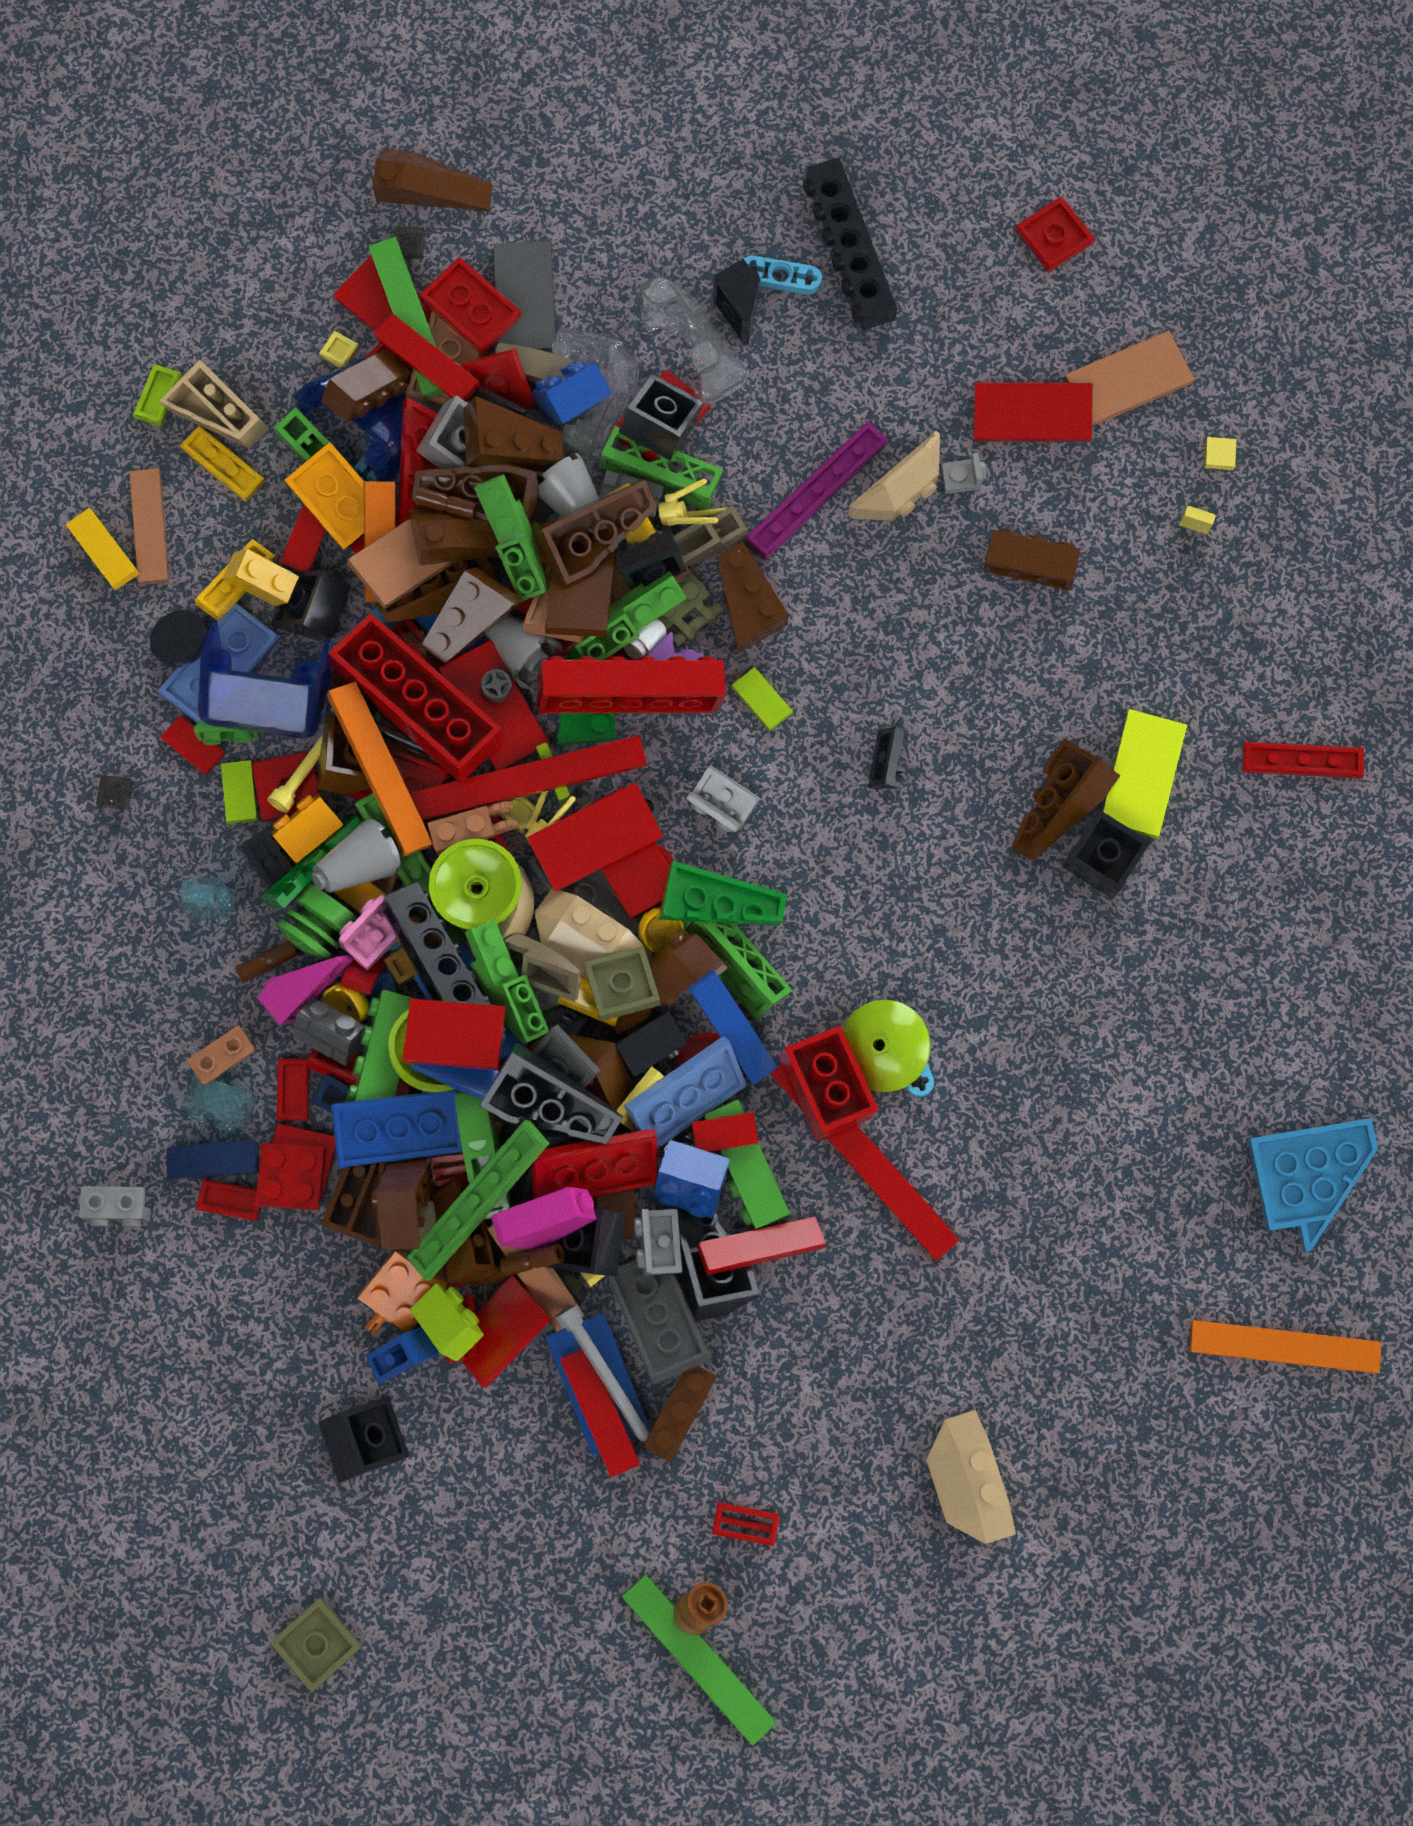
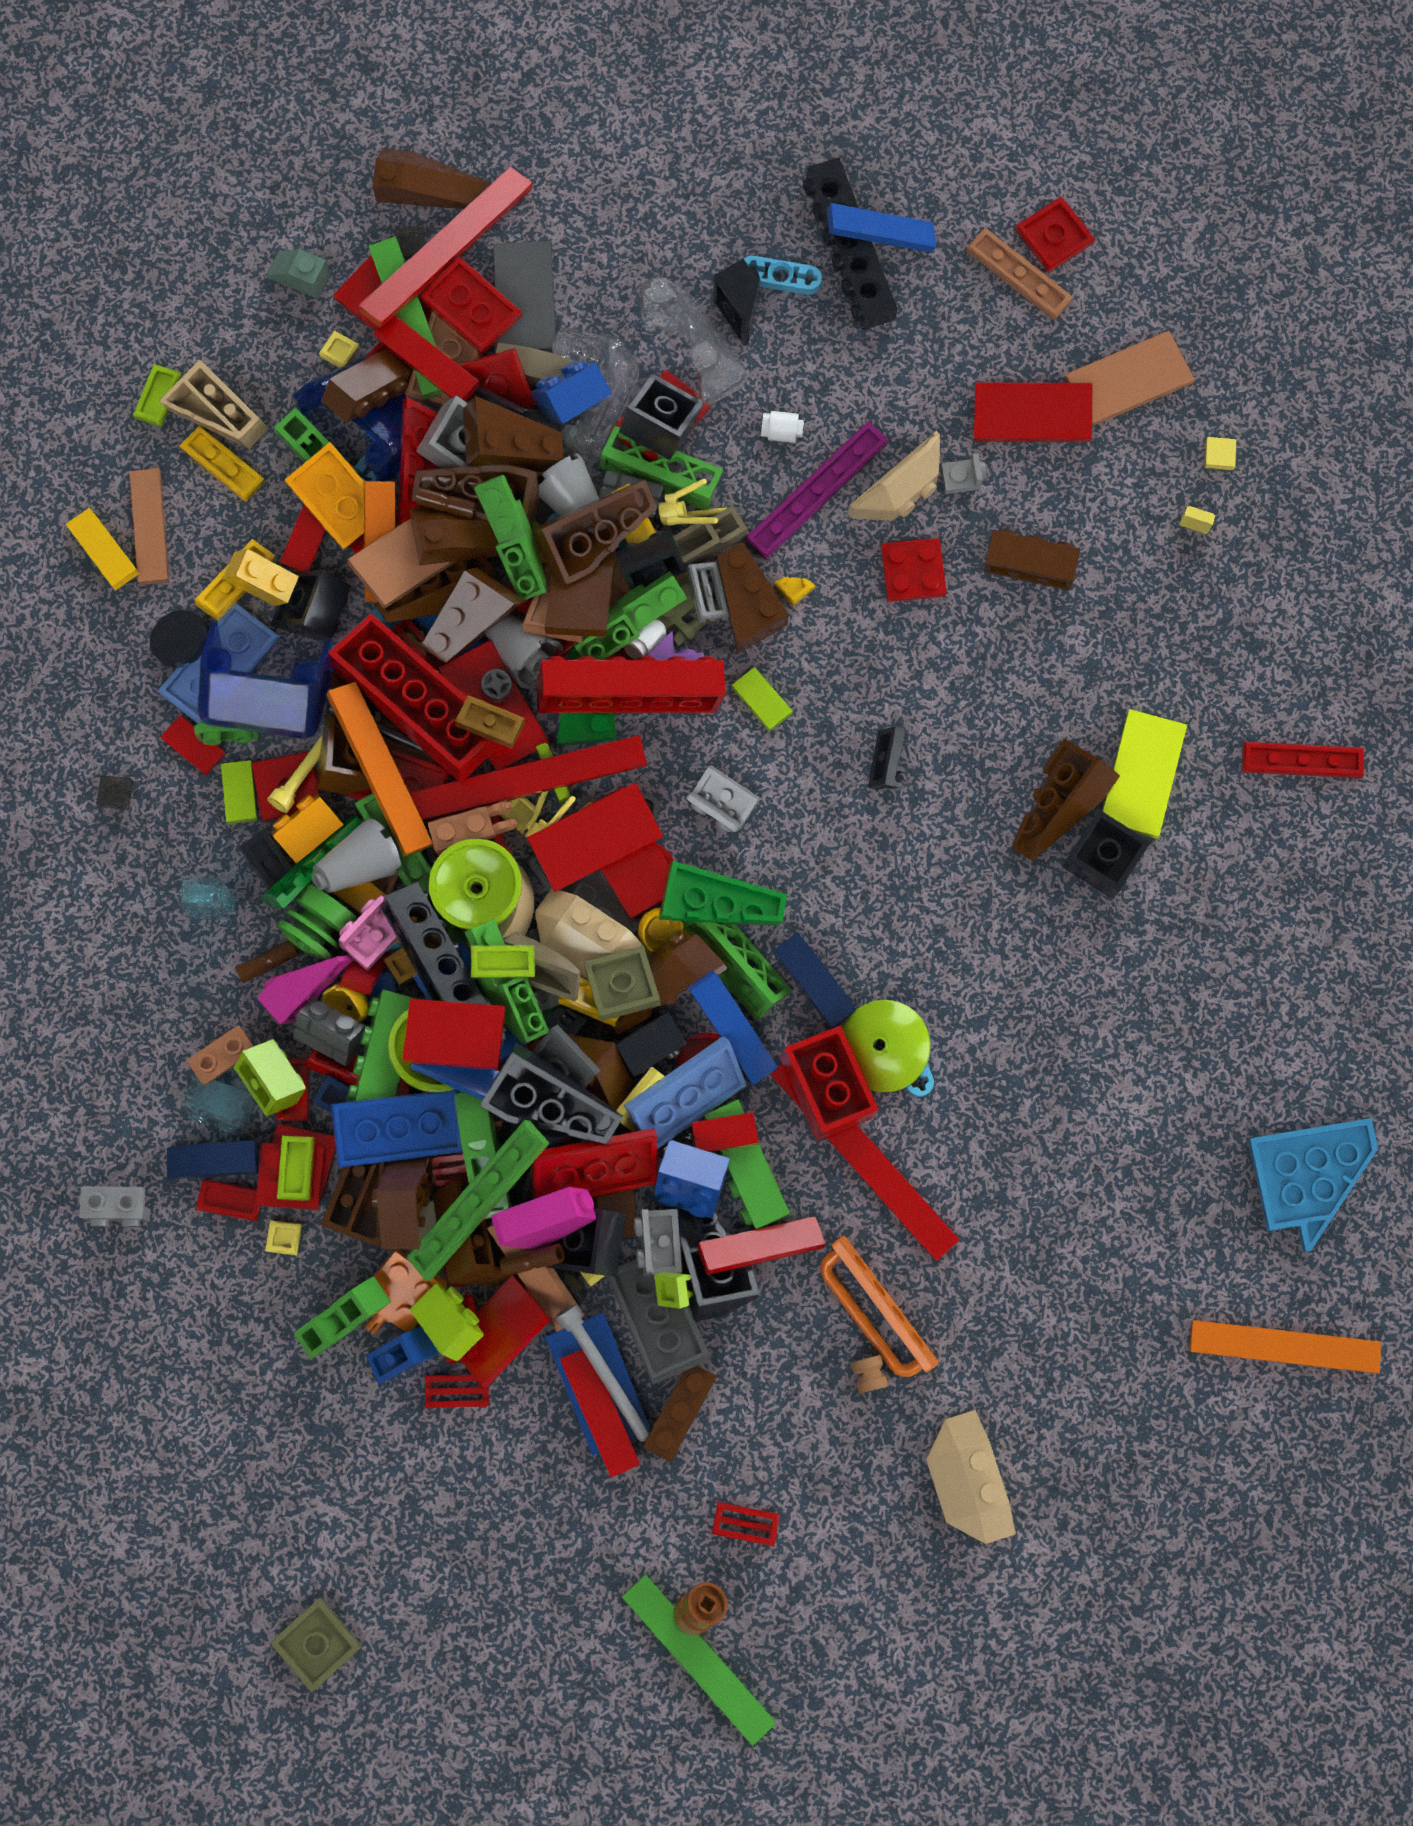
black slope [318,1396,410,1483] -> none
none -> lime brick [234,1039,306,1117]
none -> light yellow tile [265,1220,302,1256]
none -> sand green slope [266,249,330,299]
none -> lime tile [277,1136,315,1201]
none -> bright green arch [294,1276,391,1359]
none -> tile [359,167,533,328]
none -> red tile [425,1375,489,1408]
none -> pearl gold plate [455,695,525,749]
none -> lime tile [471,945,535,978]
none -> lime tile [654,1272,693,1309]
none -> light grey tile [687,562,730,623]
none -> white brick [761,411,804,443]
none -> dark blue slope [773,932,856,1029]
none -> yellow tile [774,577,815,606]
none -> orange piece [820,1236,939,1377]
none -> blue tile [827,203,936,253]
none -> medium nougat wheel [850,1355,889,1394]
none -> red plate [880,538,947,602]
none -> nougat tile [966,228,1074,321]

